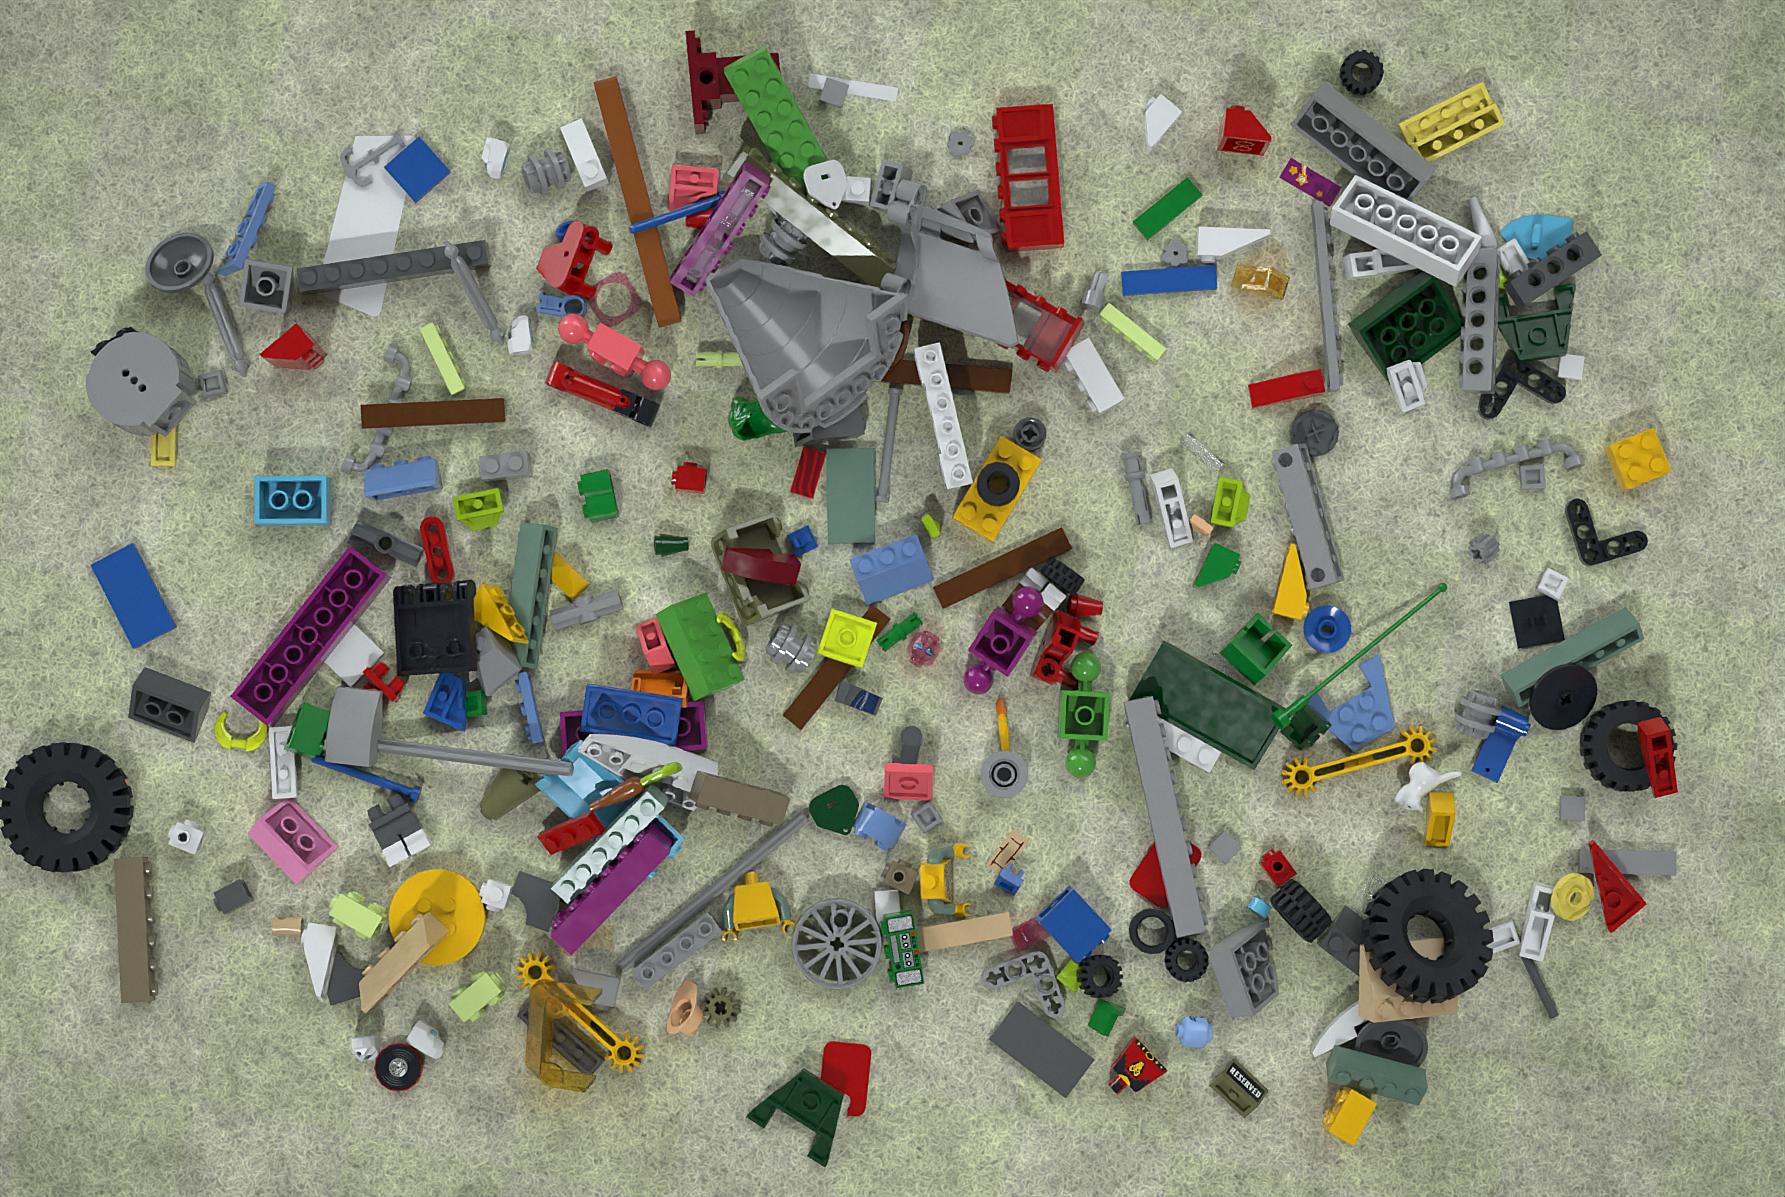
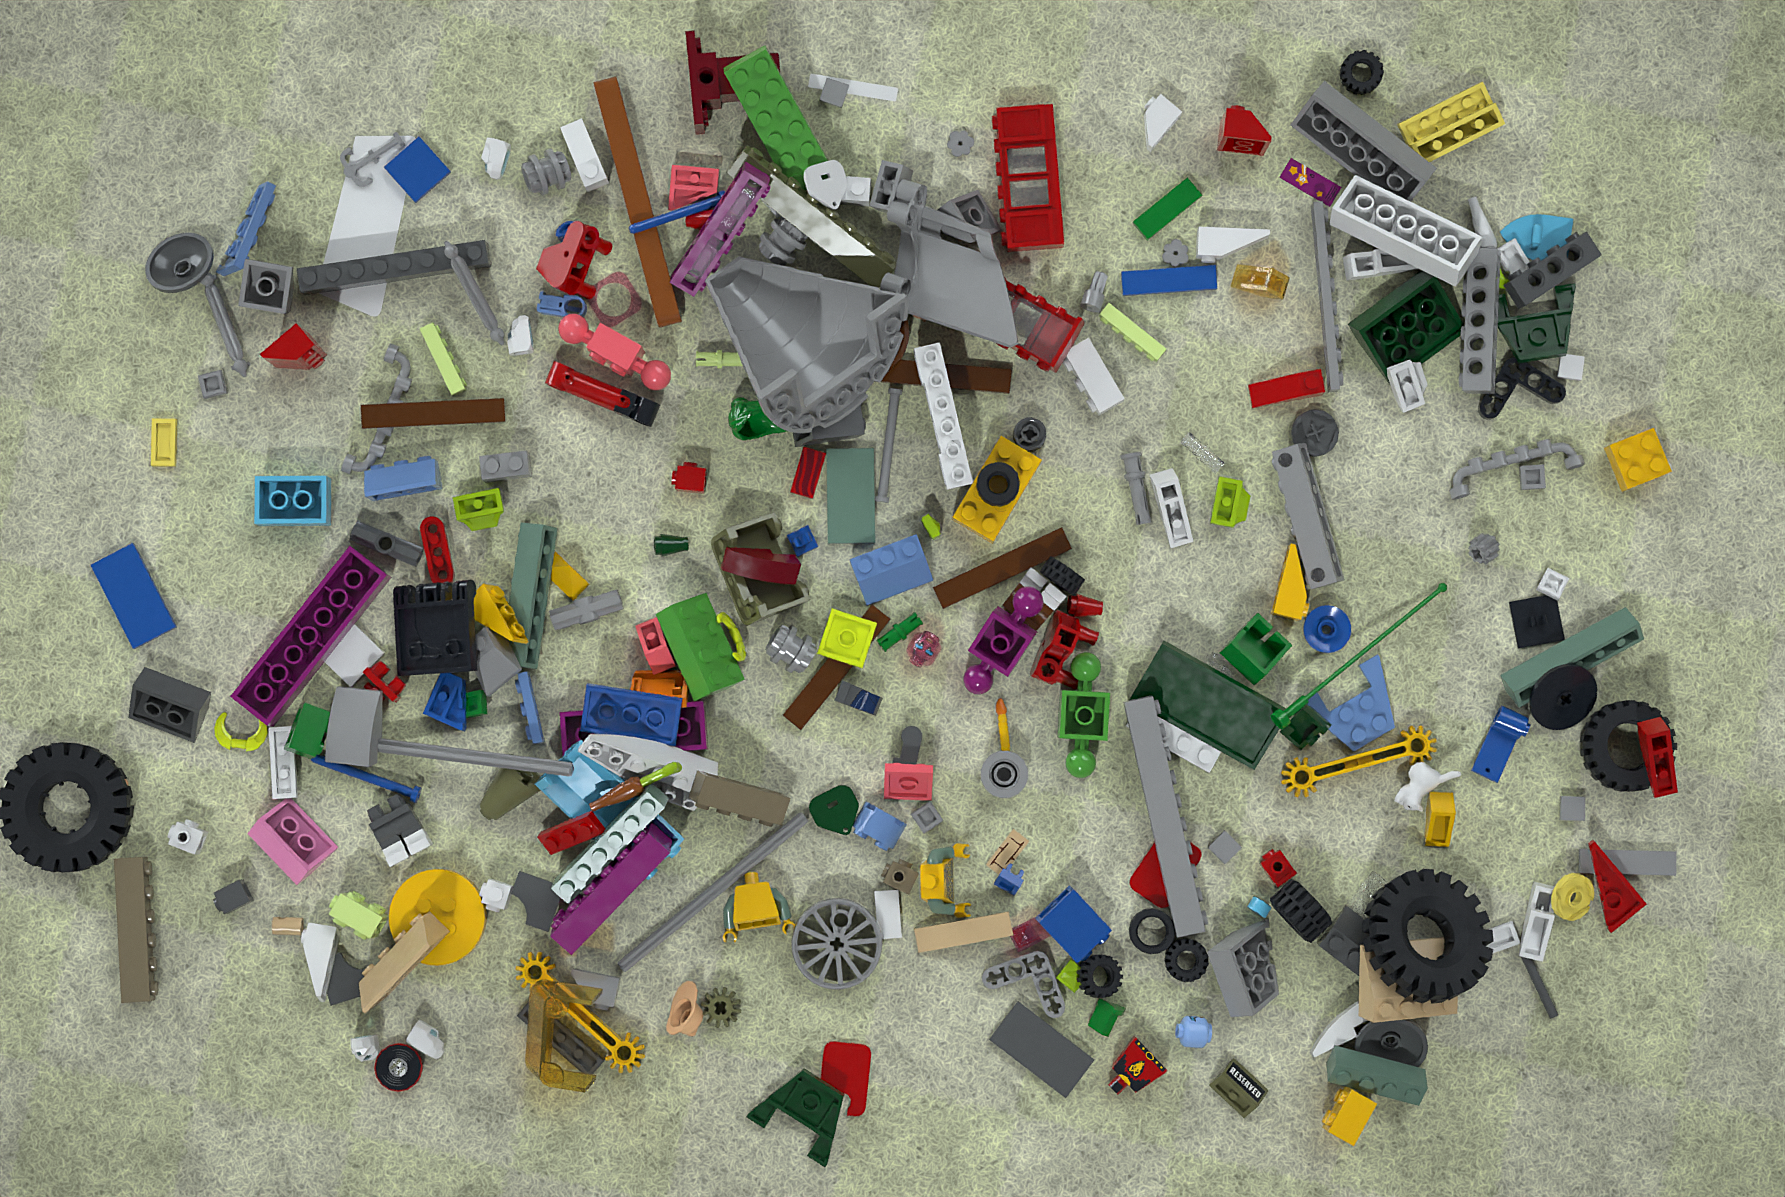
light grey piece [86,327,197,437] -> none
yellowish green brick [449,971,507,1023] -> none
green brick [577,469,619,523] -> none
light grey brick [631,912,724,990] -> none
brick [880,910,924,989] -> none
light nougat tile [1189,514,1213,536] -> none
green slope [1192,542,1242,589] -> none
light grey piece [1454,689,1502,739] -> none
black beam [1565,498,1648,566] -> none

